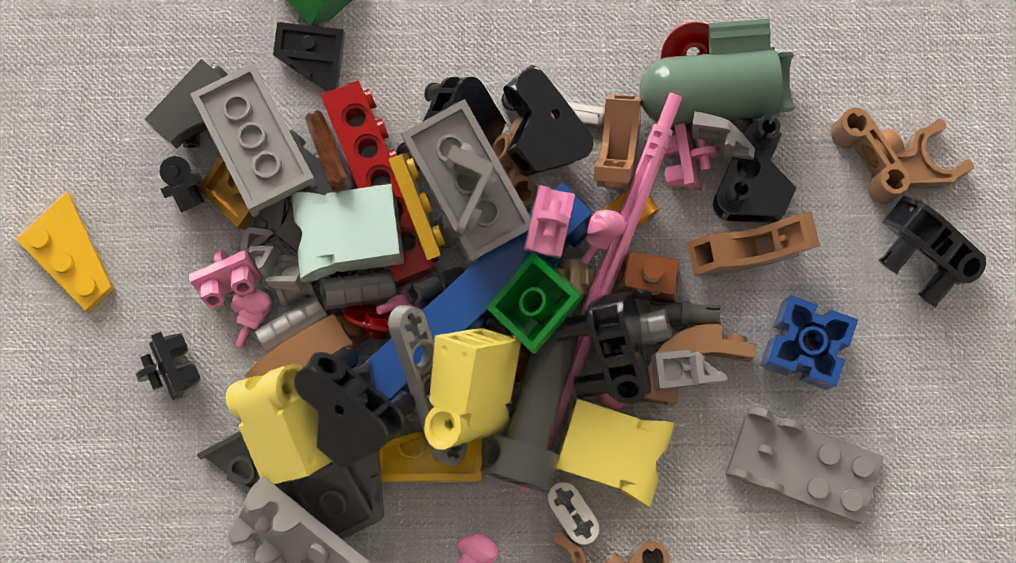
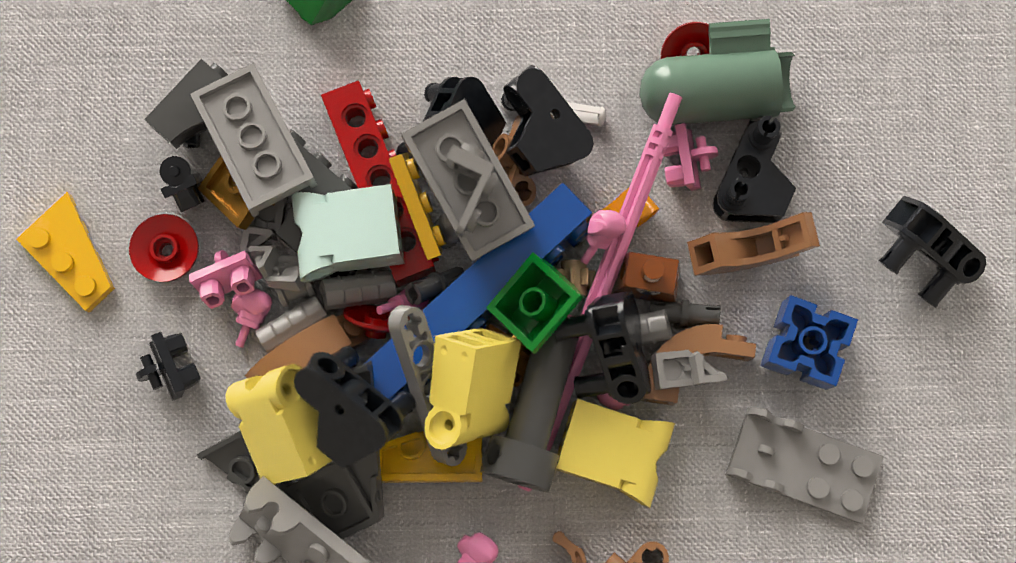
black wing [273,22,345,92] -> none
reddish brown axle [305,110,350,193] -> none
bright pink hips [524,185,575,259] -> none
white beam [547,482,599,544] -> none
medium nougat arch [594,94,642,189] -> none
light grey slope [692,111,755,160] -> none
medium nougat piece [831,108,974,204] -> none
none -> red dish [129,214,199,282]

